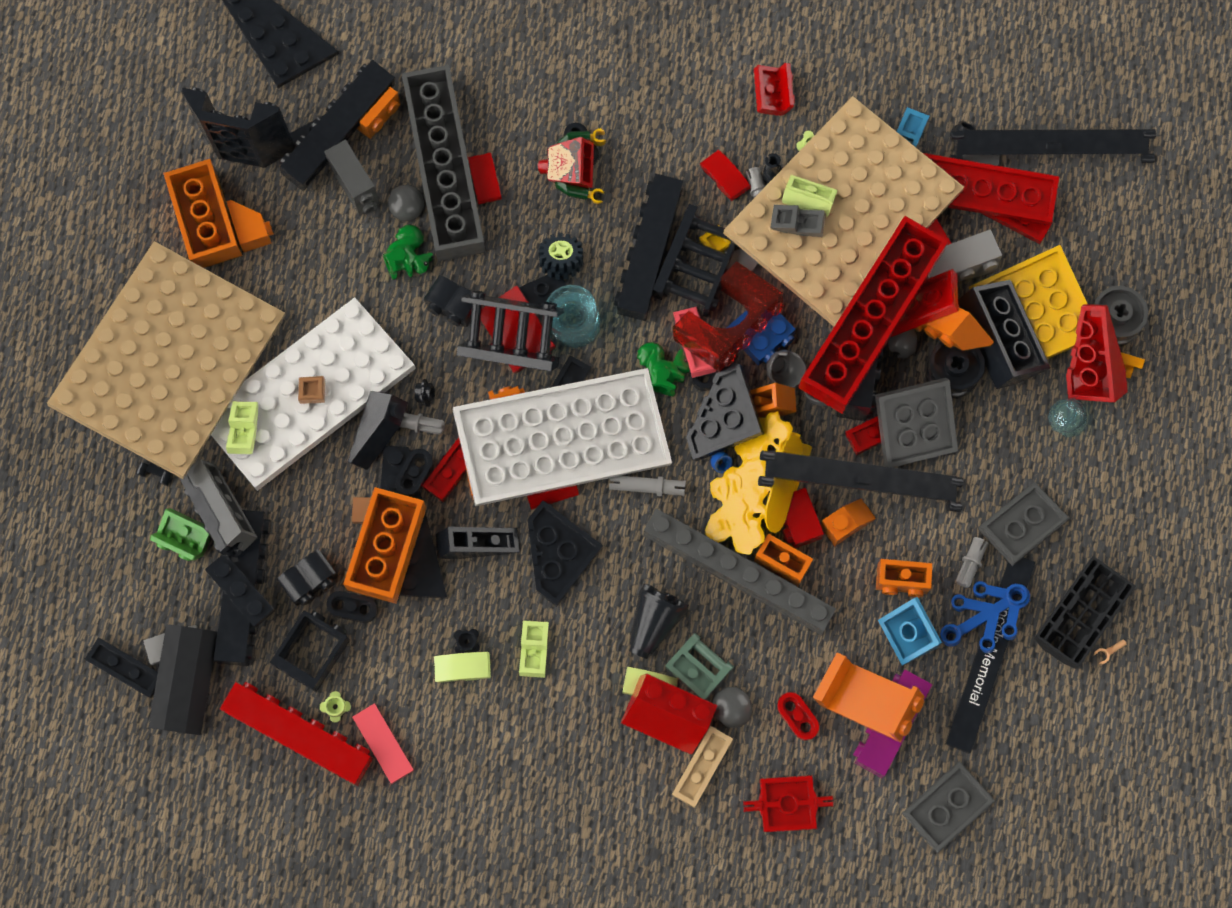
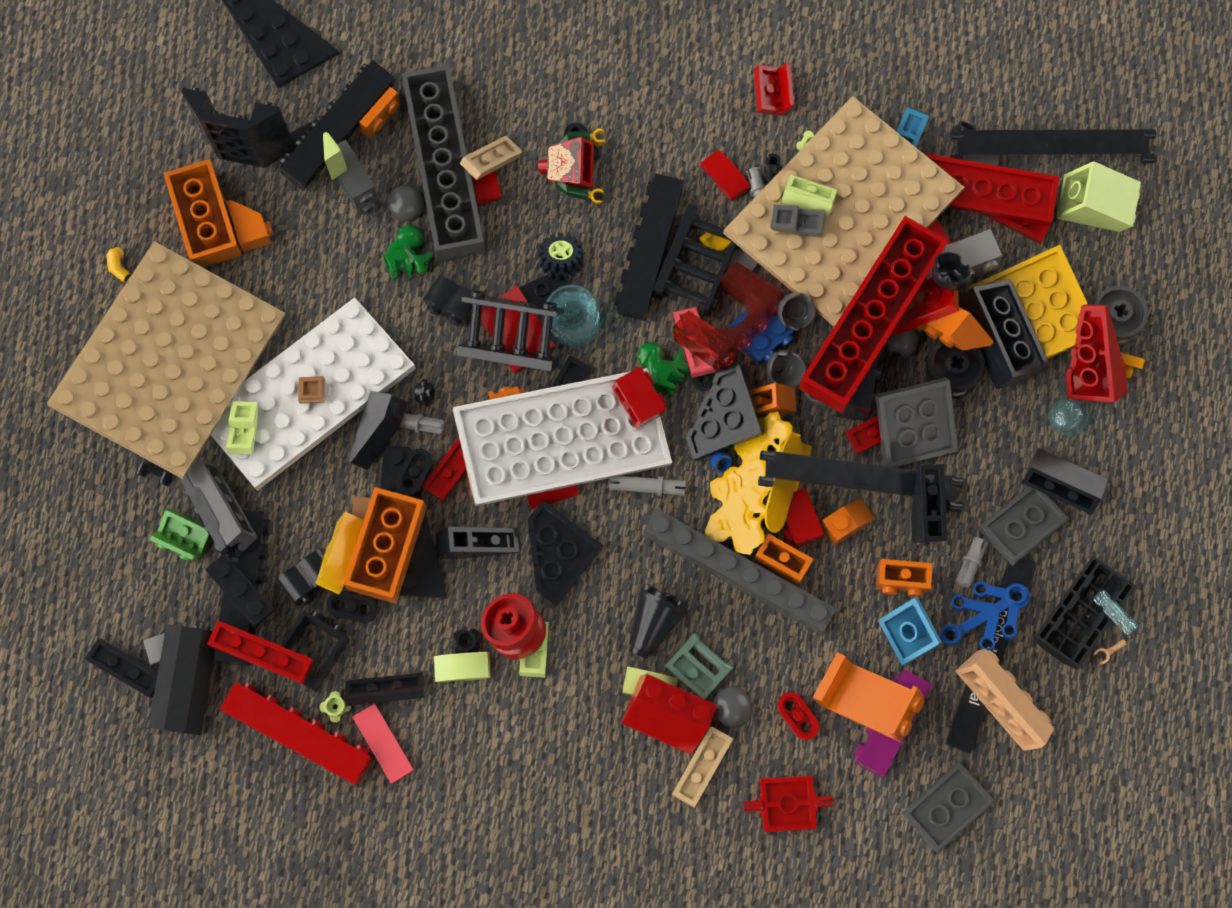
none -> yellow arm [106,247,132,283]
none -> red plate [207,621,314,684]
none -> yellow slope [316,511,364,595]
none -> yellowish green slope [323,132,347,180]
none -> black plate [345,673,424,706]
none -> tan plate [460,136,523,180]
none -> red wheel [481,593,546,660]
none -> red brick [611,366,666,429]
none -> dark grey hair [778,292,816,330]
none -> black slope [911,464,948,543]
none -> black hair [932,252,971,290]
none -> light nougat slope [955,648,1054,751]
none -> black brick [1022,448,1108,515]
none -> yellowish green slope [1056,161,1141,232]
none -> clear light blue axle [1093,590,1138,635]

